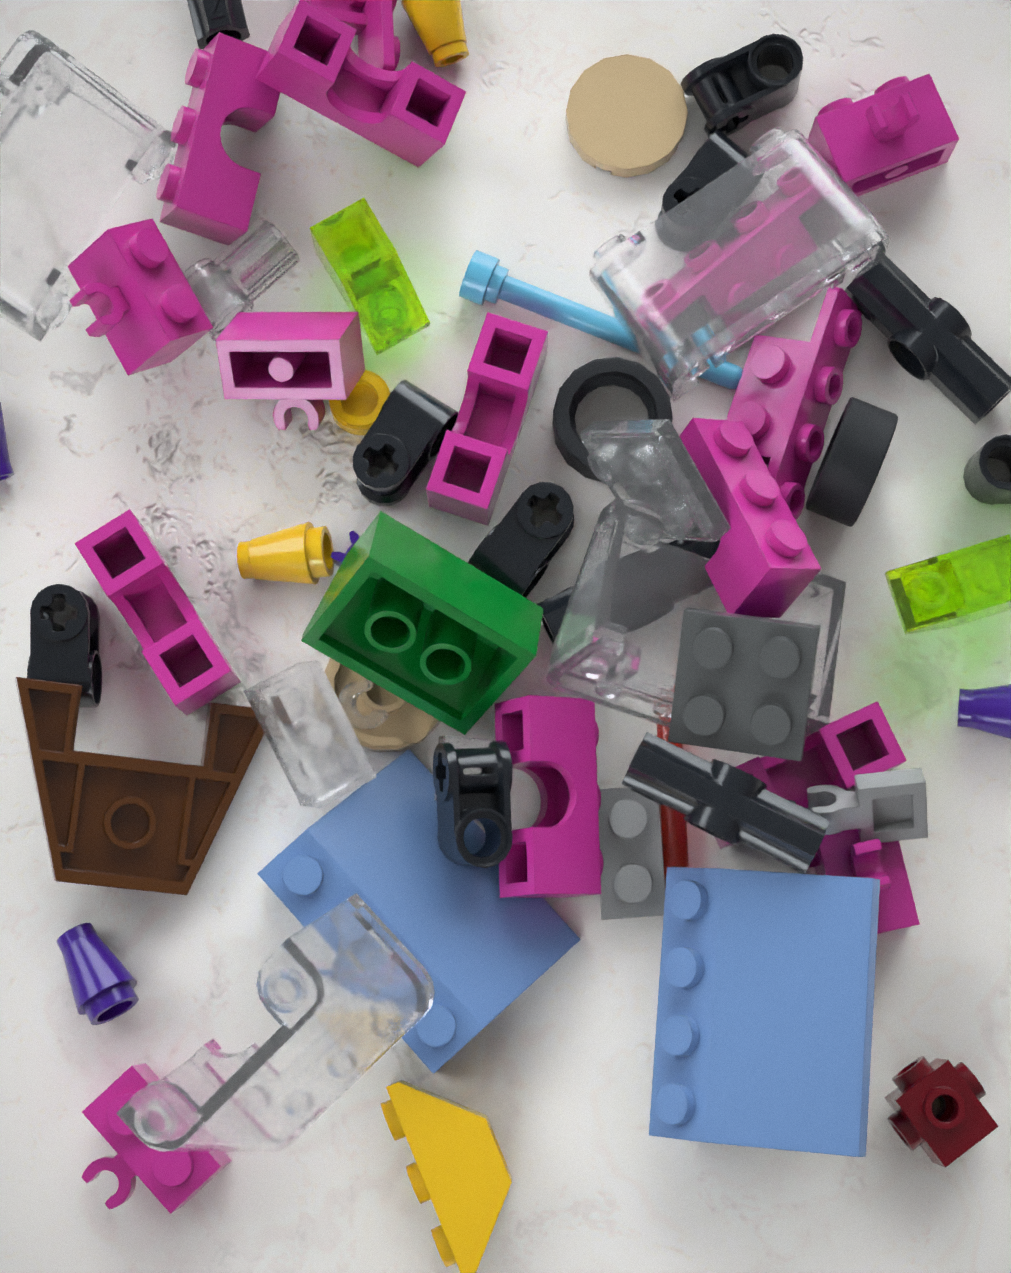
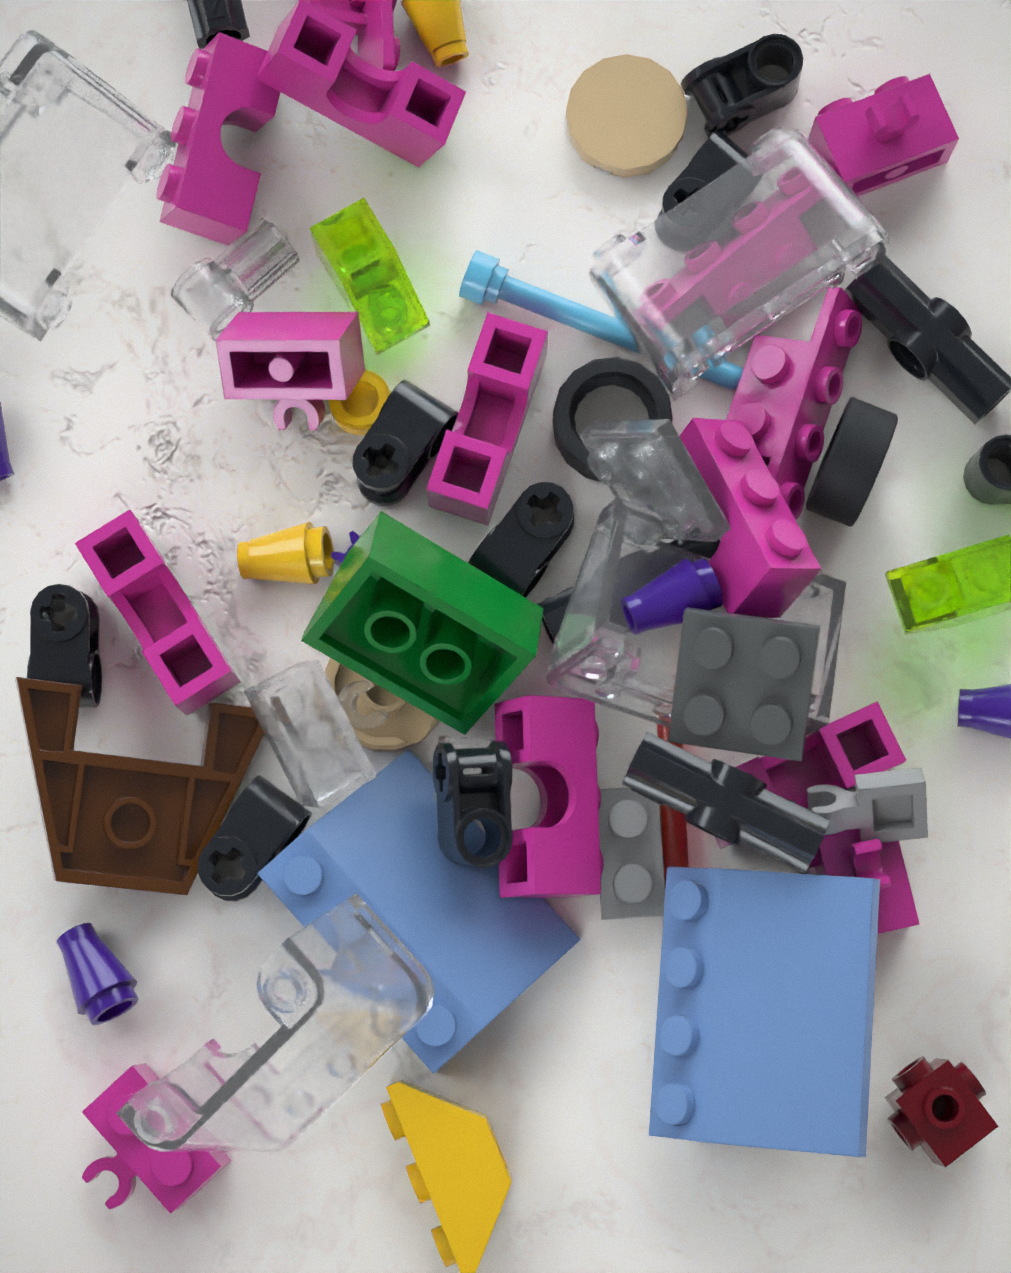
dark pink brick [67,218,213,376] -> none
none -> black piece [197,775,312,902]
none -> dark purple cone [620,558,723,635]

